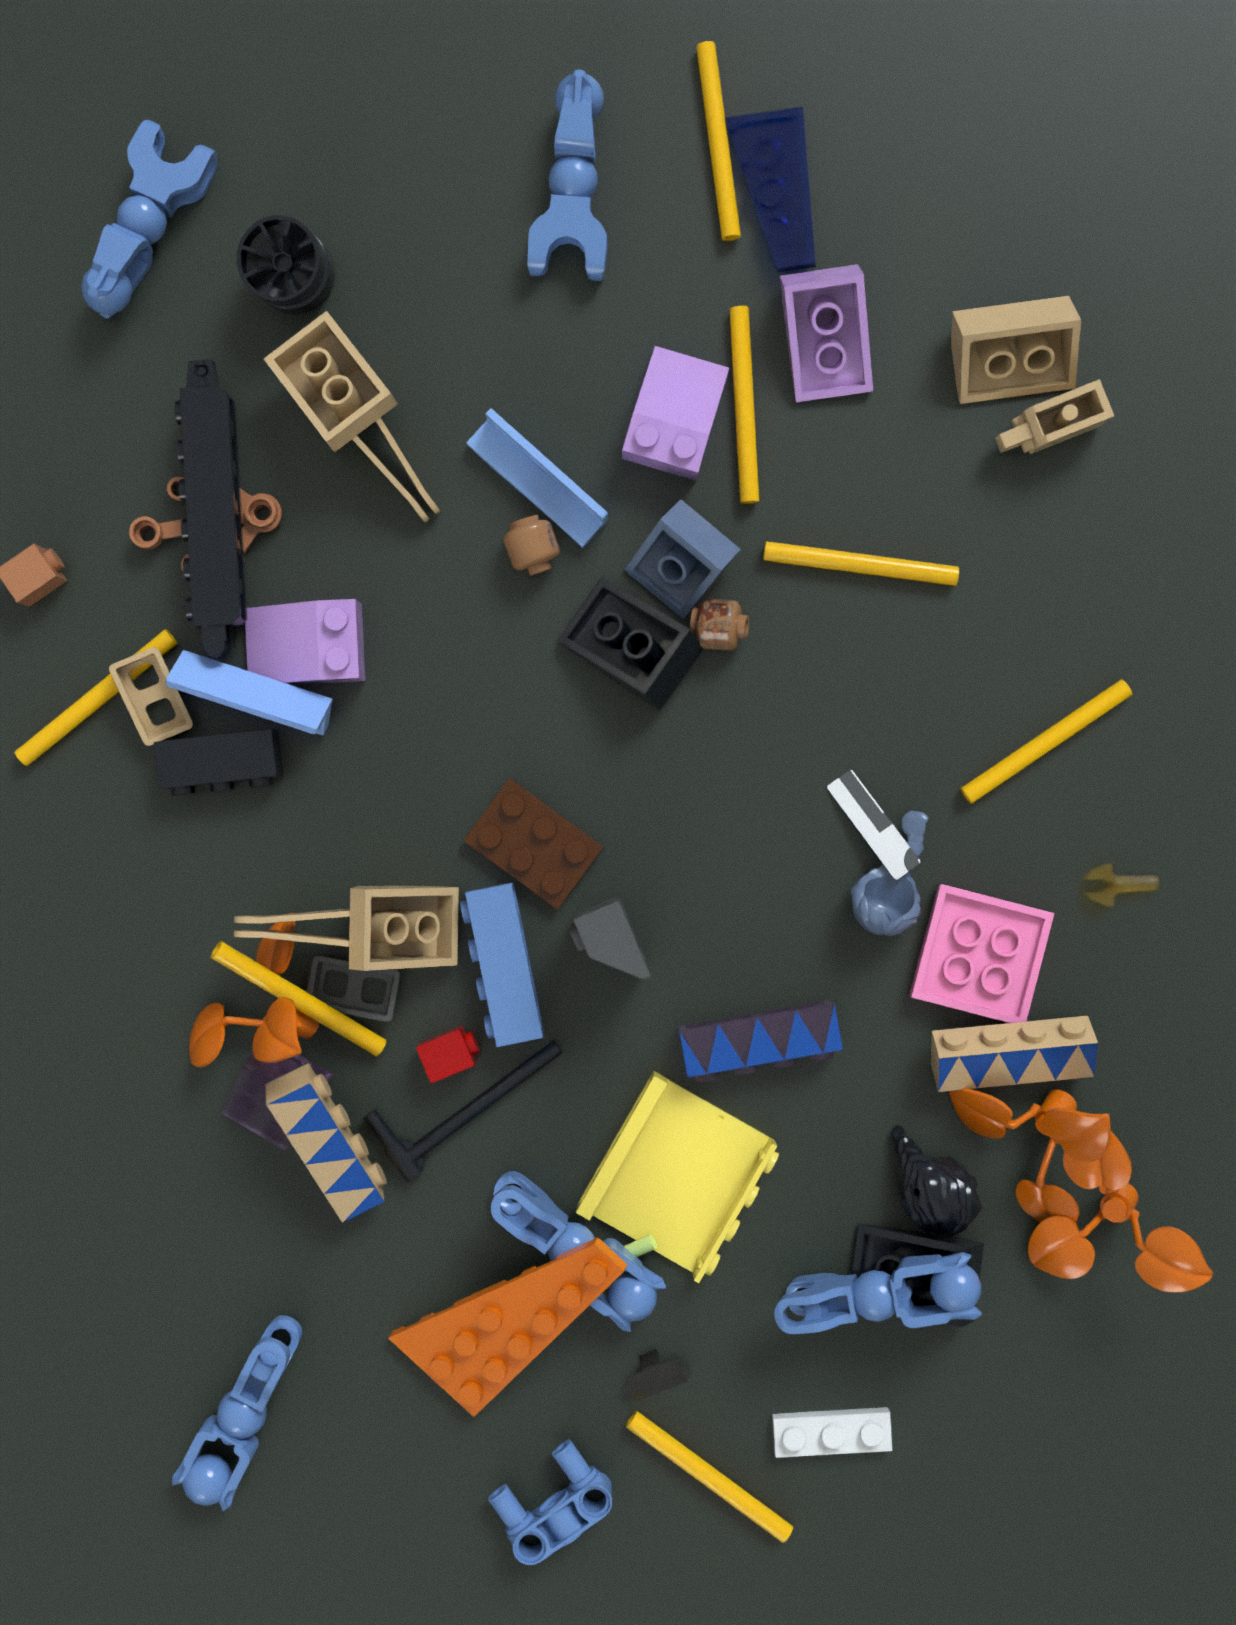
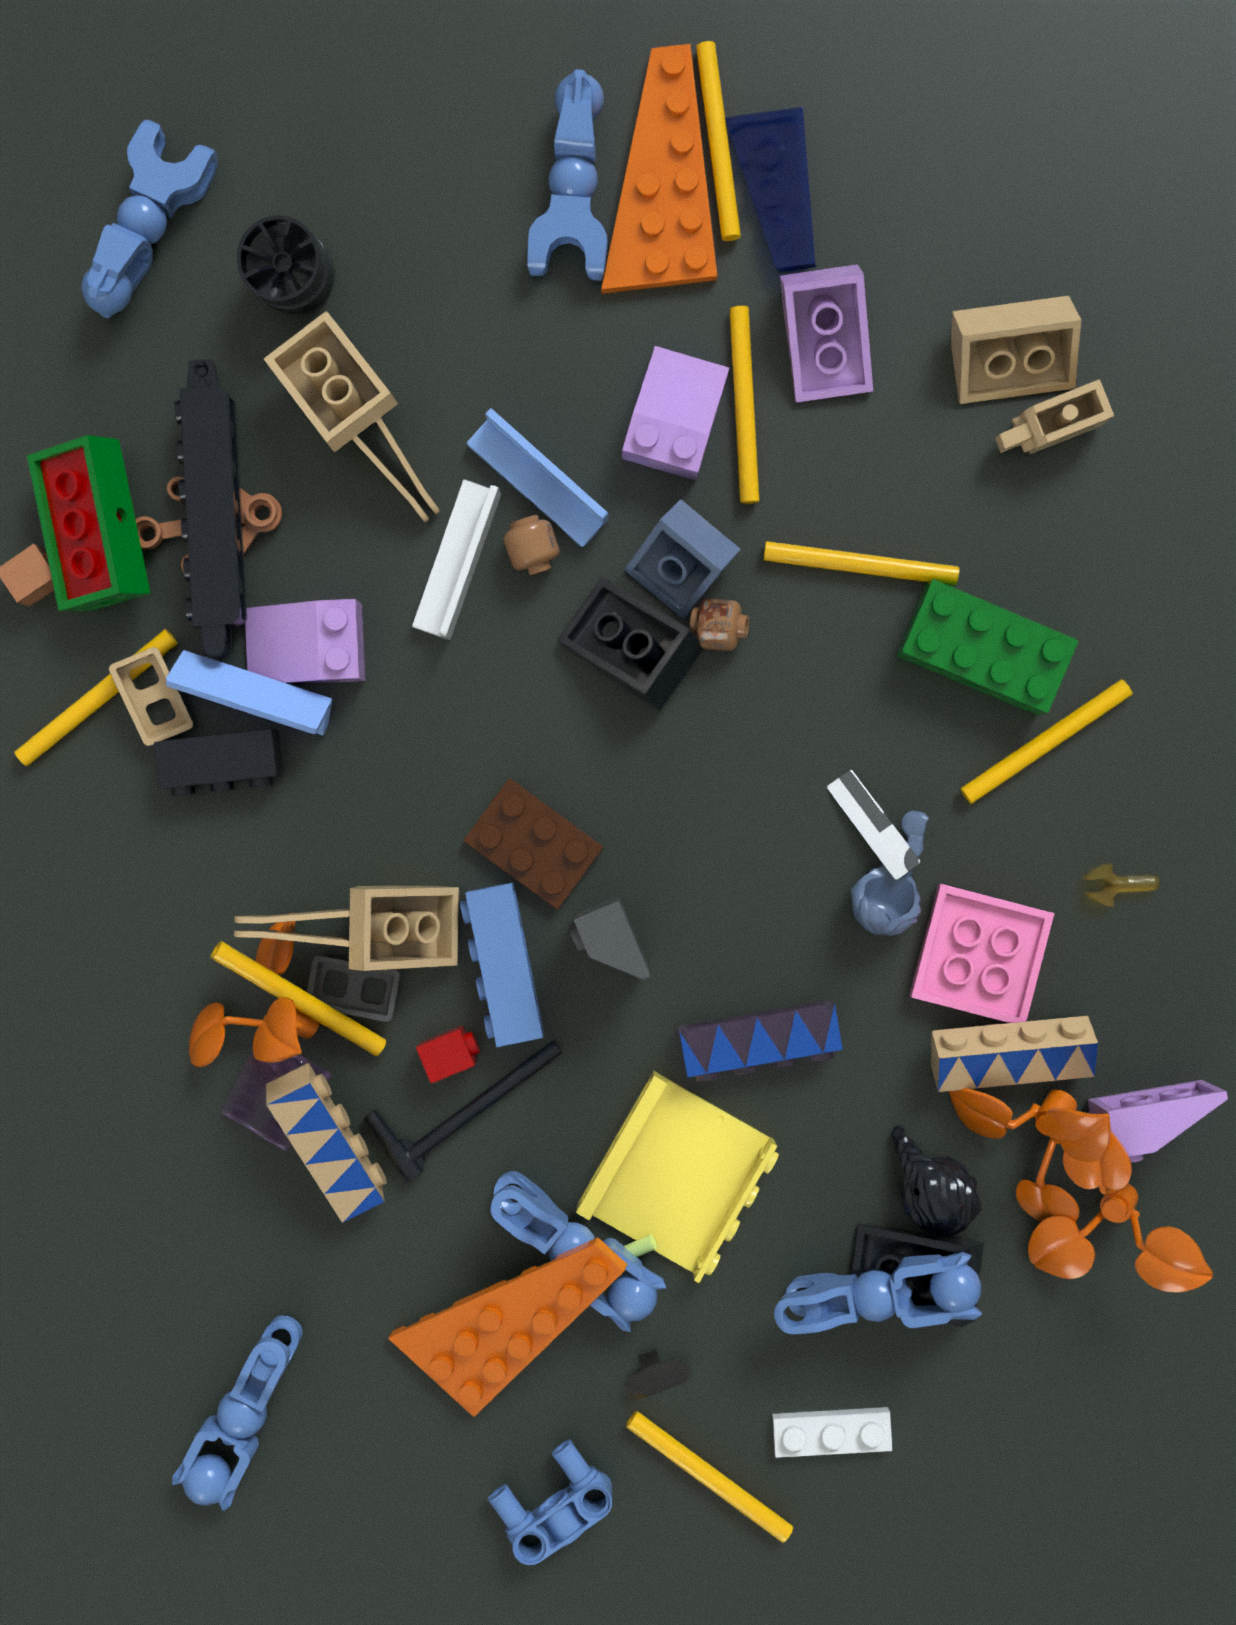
none -> brick [27,435,151,611]
none -> white panel [412,479,501,640]
none -> orange wing [601,44,717,294]
none -> green brick [895,579,1079,716]
none -> lavender slope [1088,1080,1228,1163]

